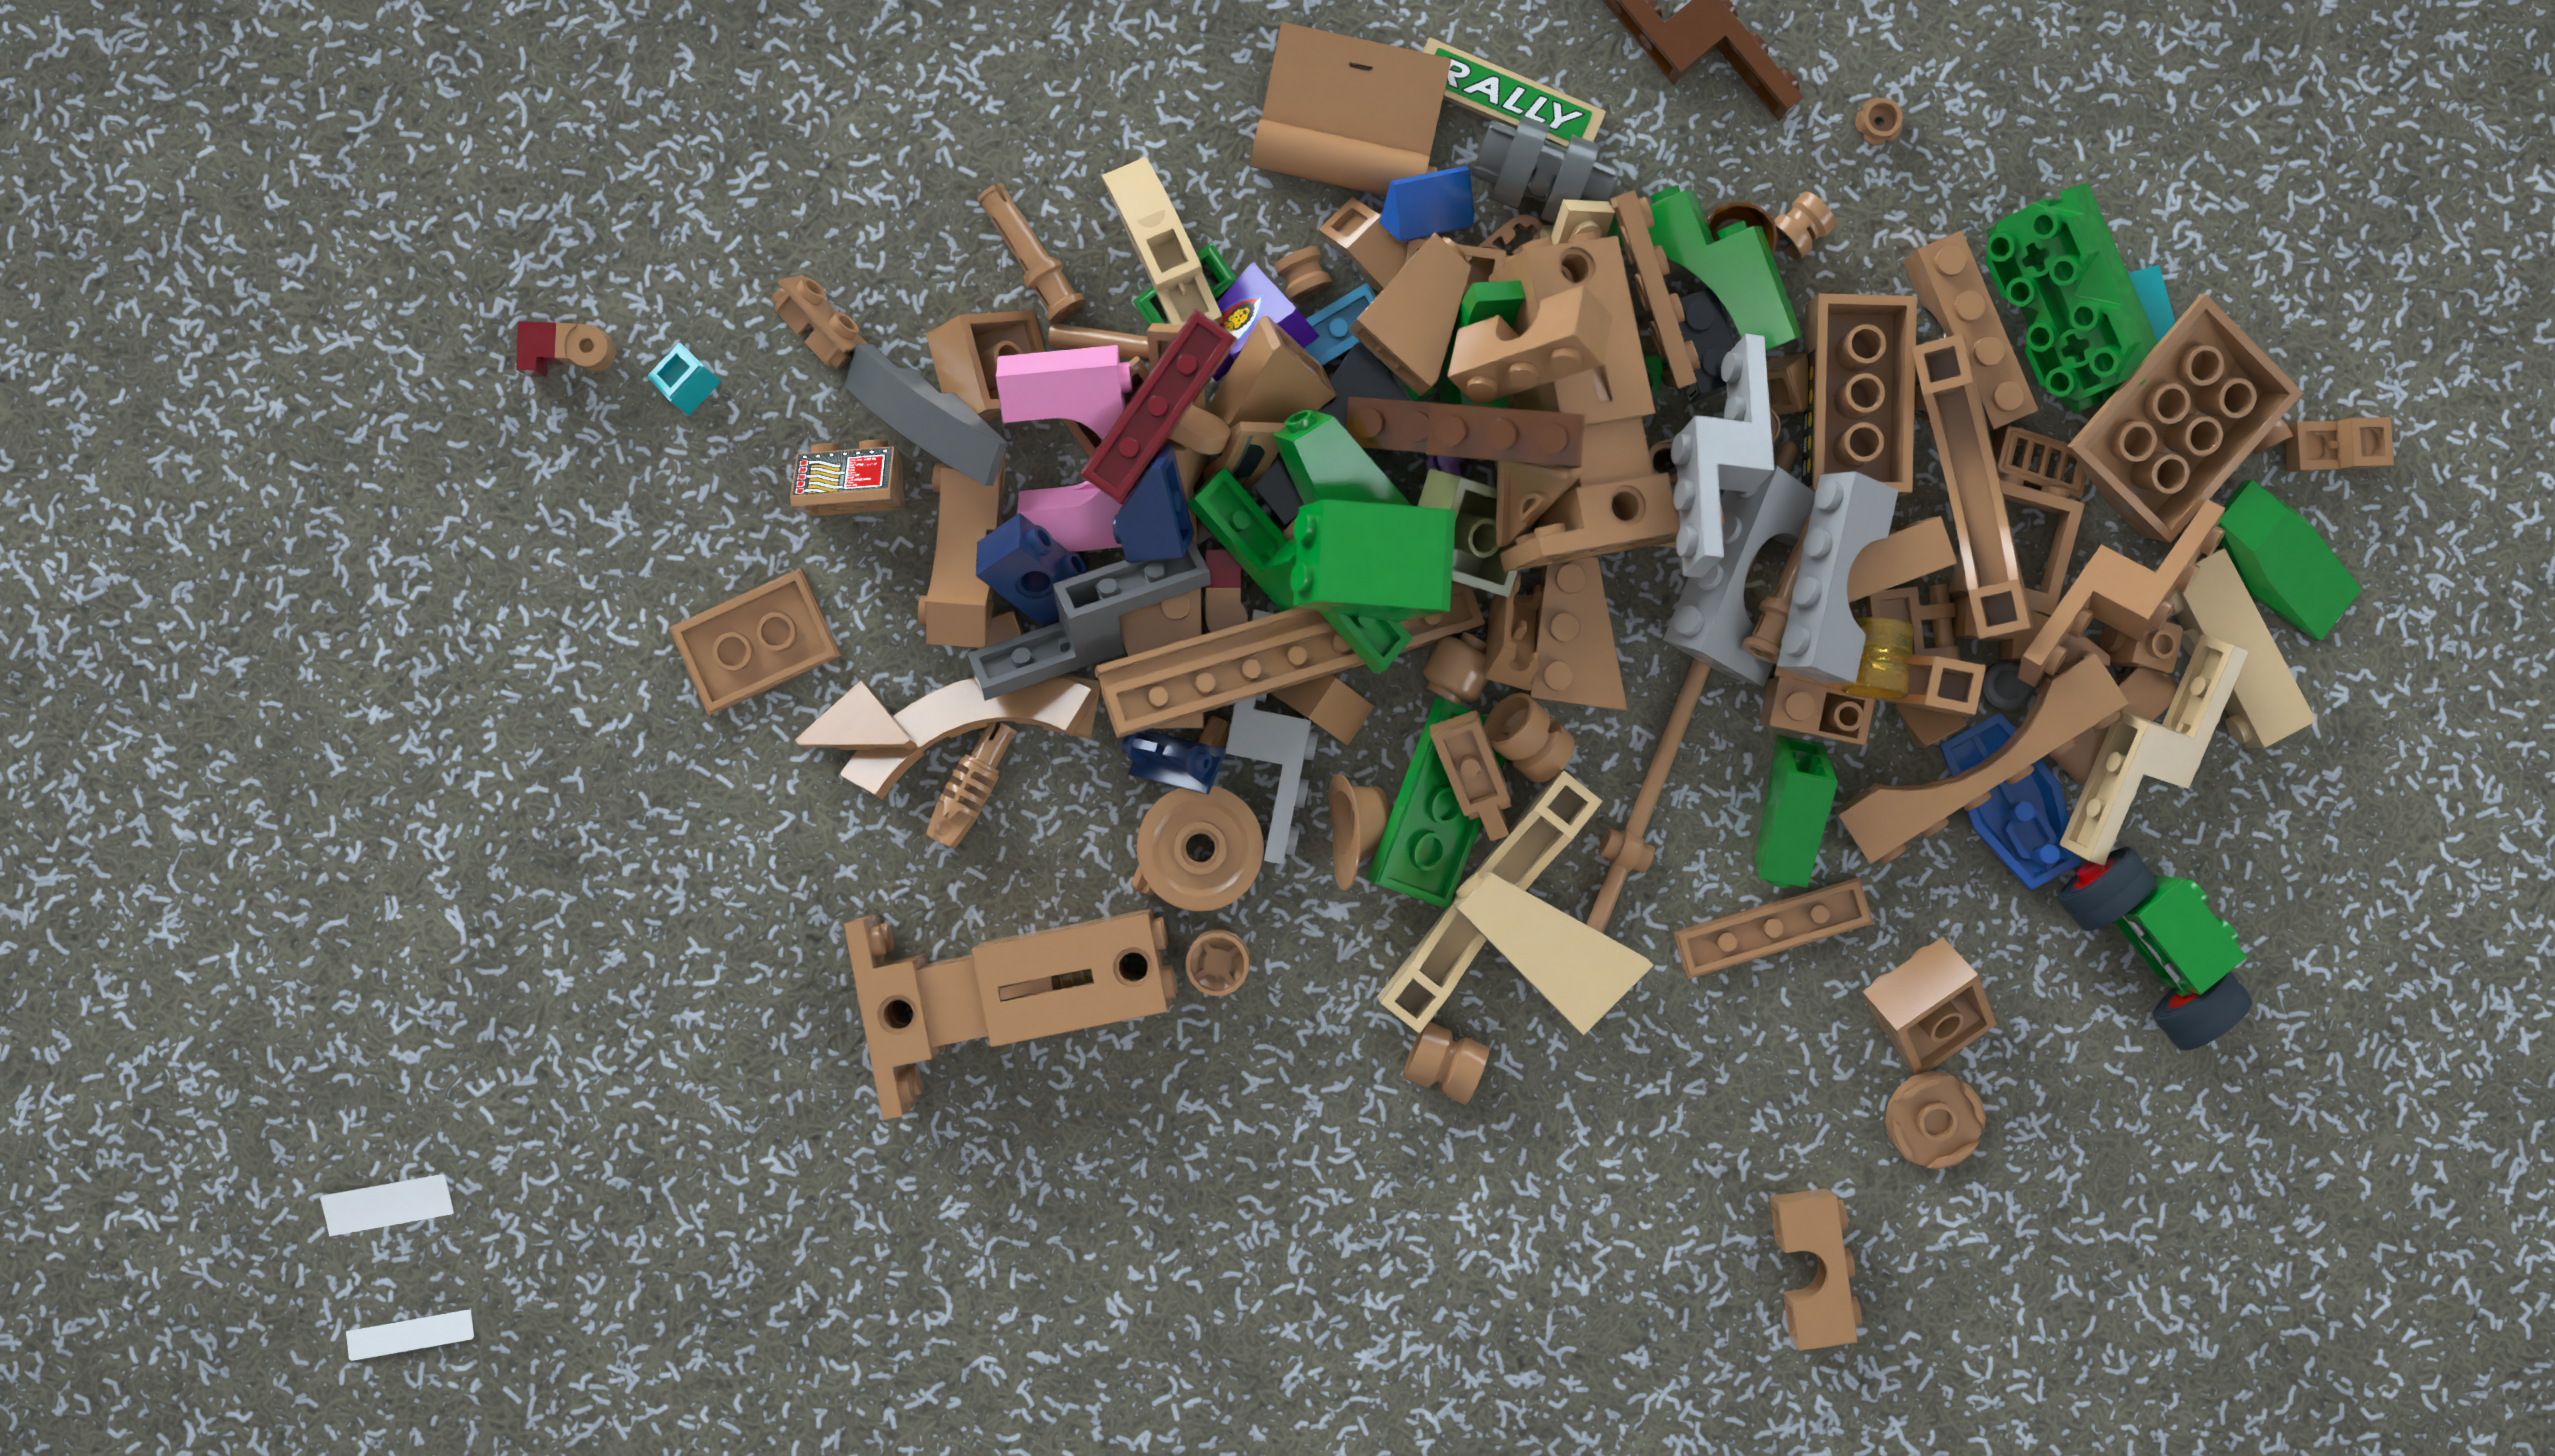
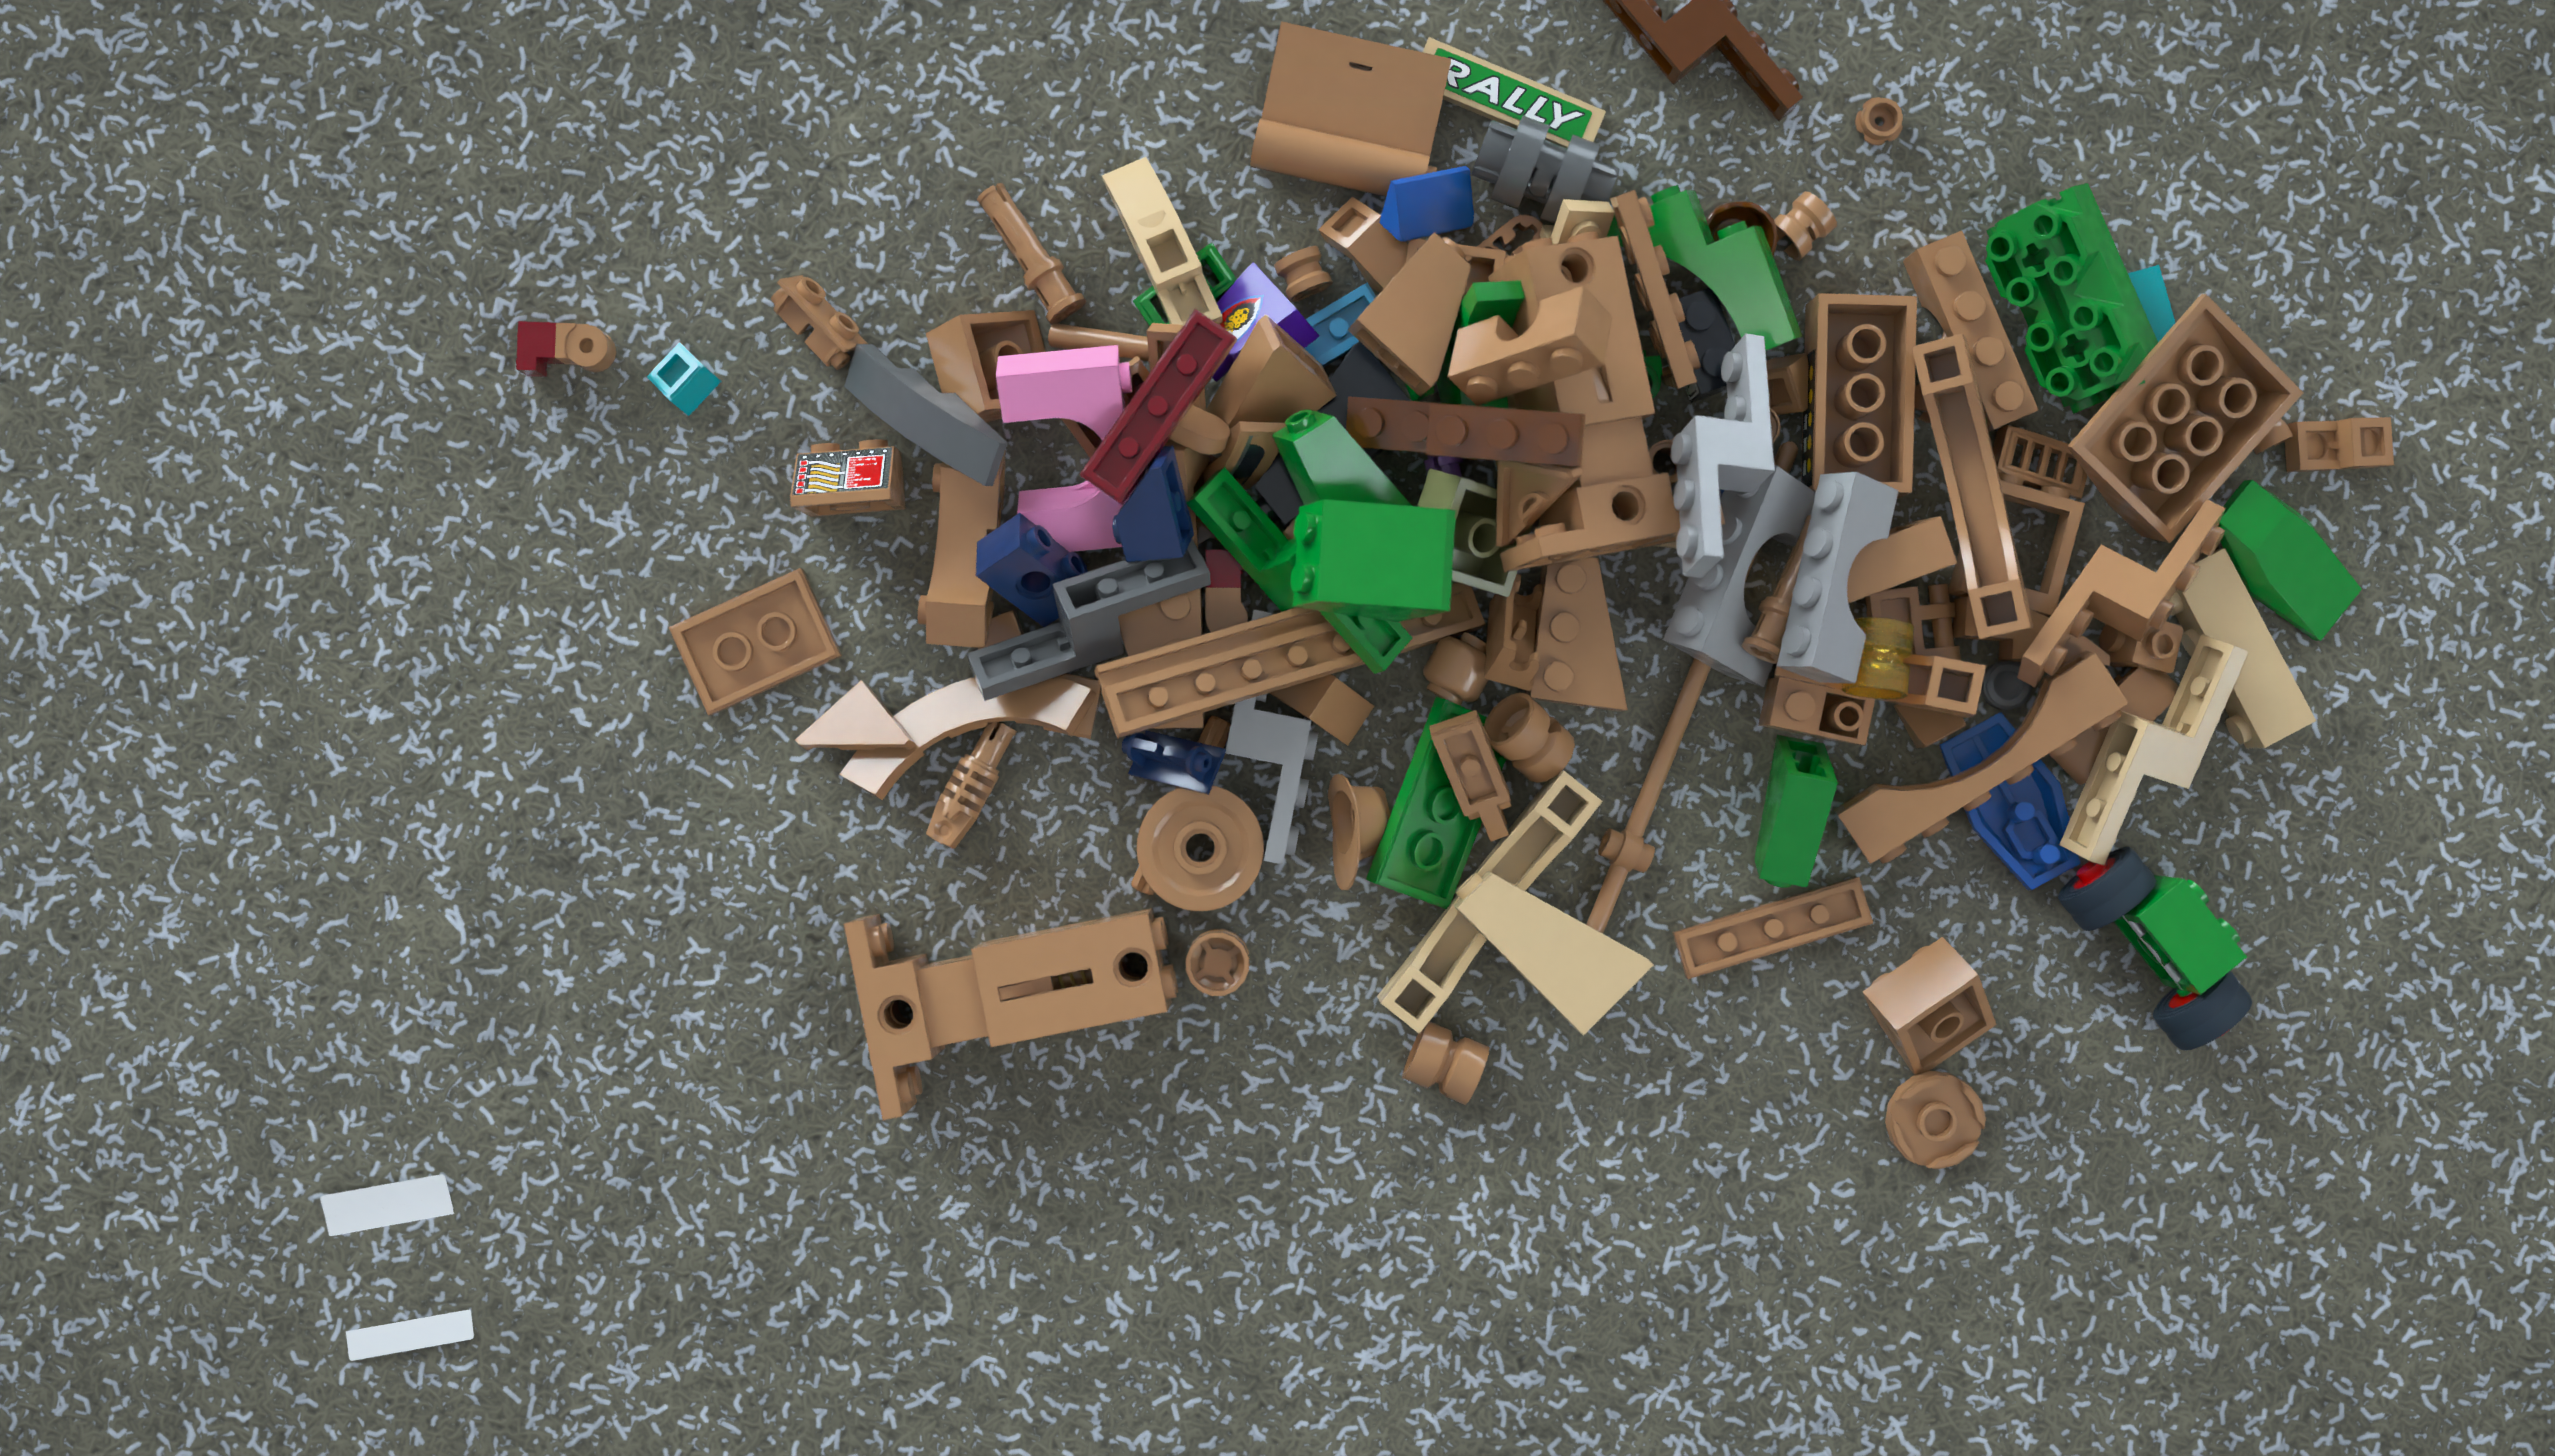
medium nougat arch [1769,1188,1862,1351] -> none

